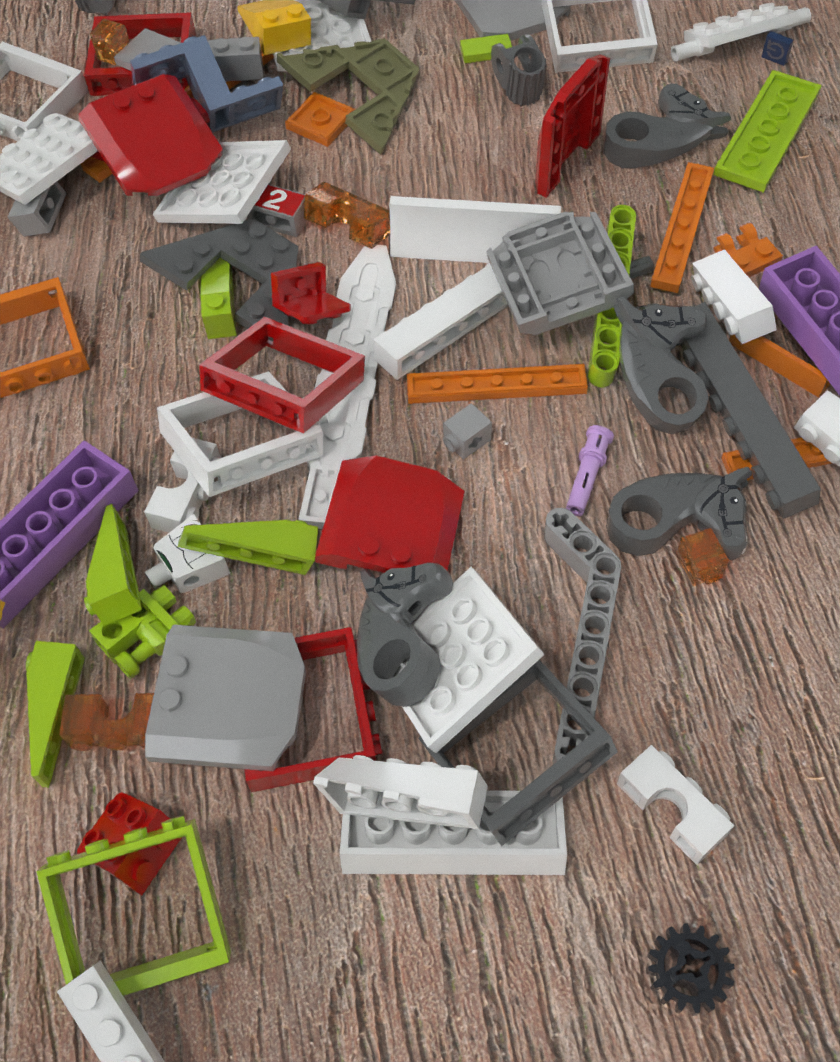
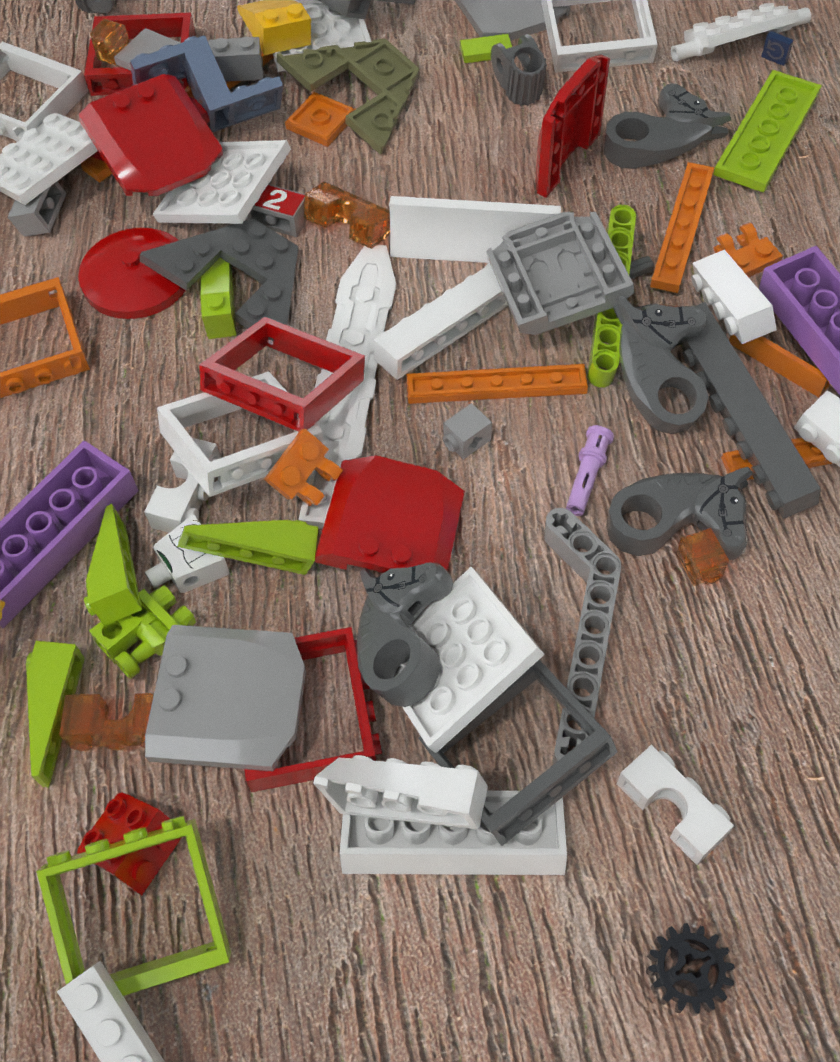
red bracket [271,262,351,324] -> none
none -> red dish [78,227,186,319]
none -> orange plate [264,429,343,506]

